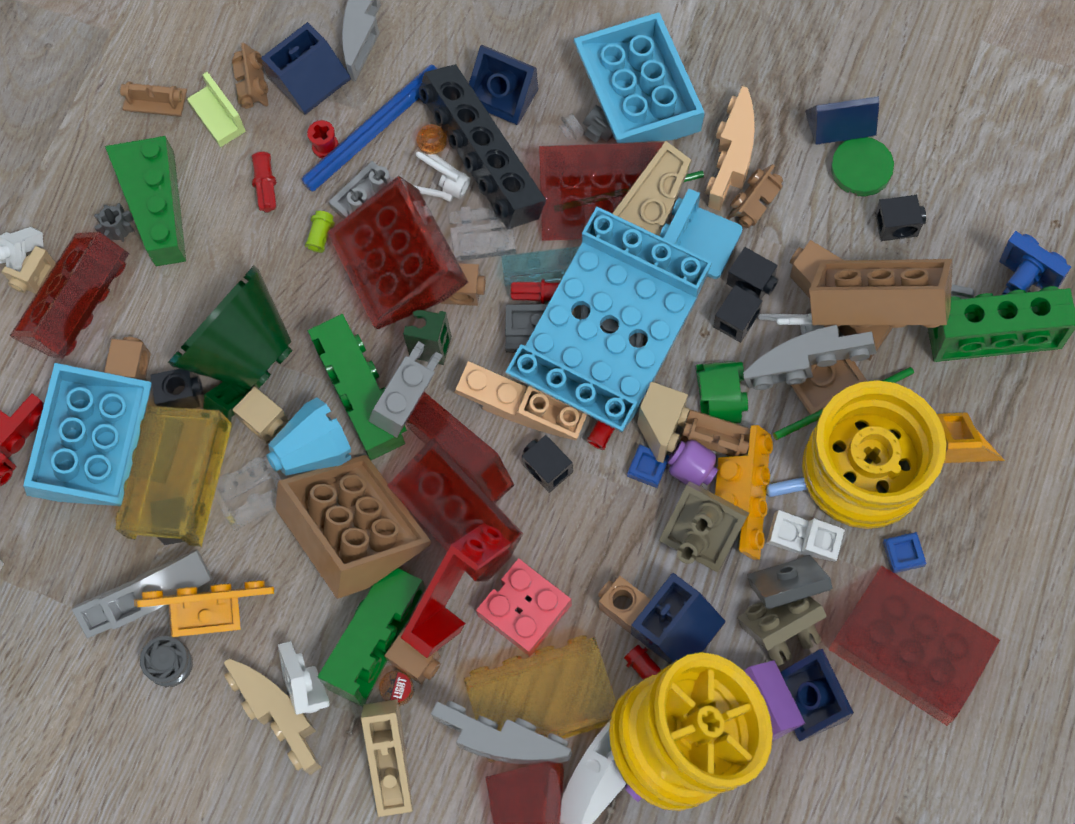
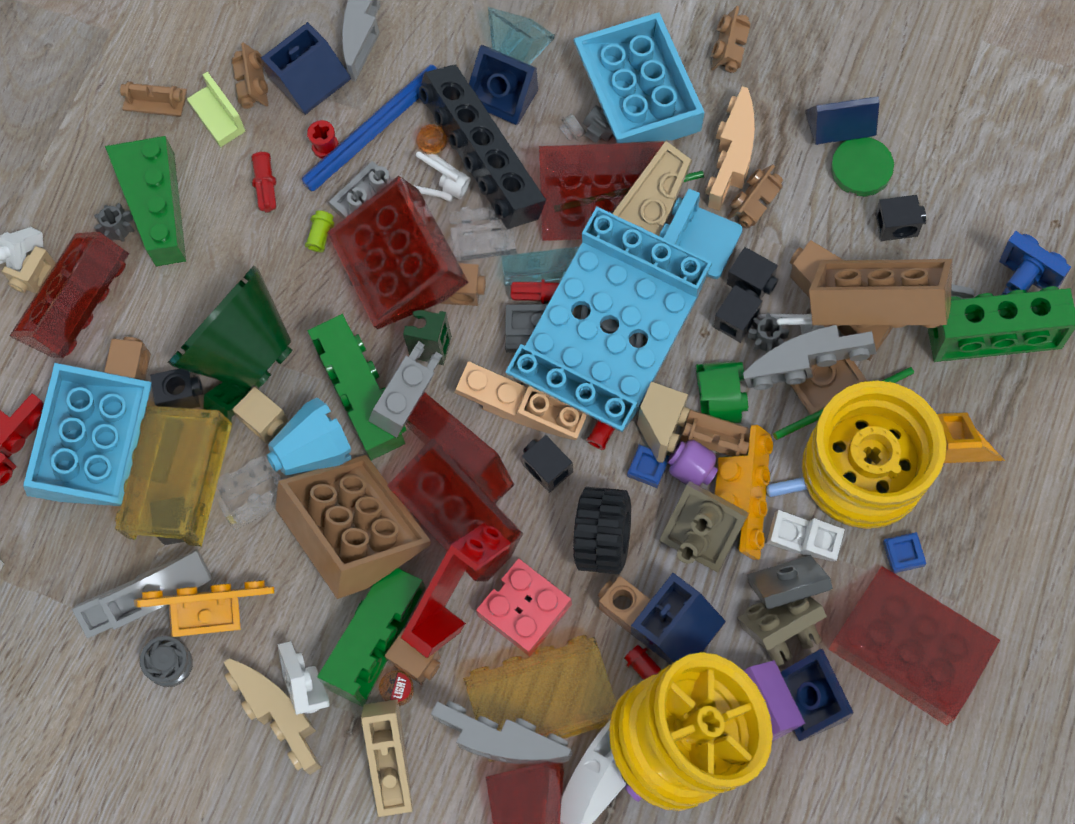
none -> clear light blue slope [488,7,555,65]
none -> black tyre [573,486,631,575]
none -> medium nougat hinge [711,6,751,73]
none -> dark grey gear [748,313,789,353]

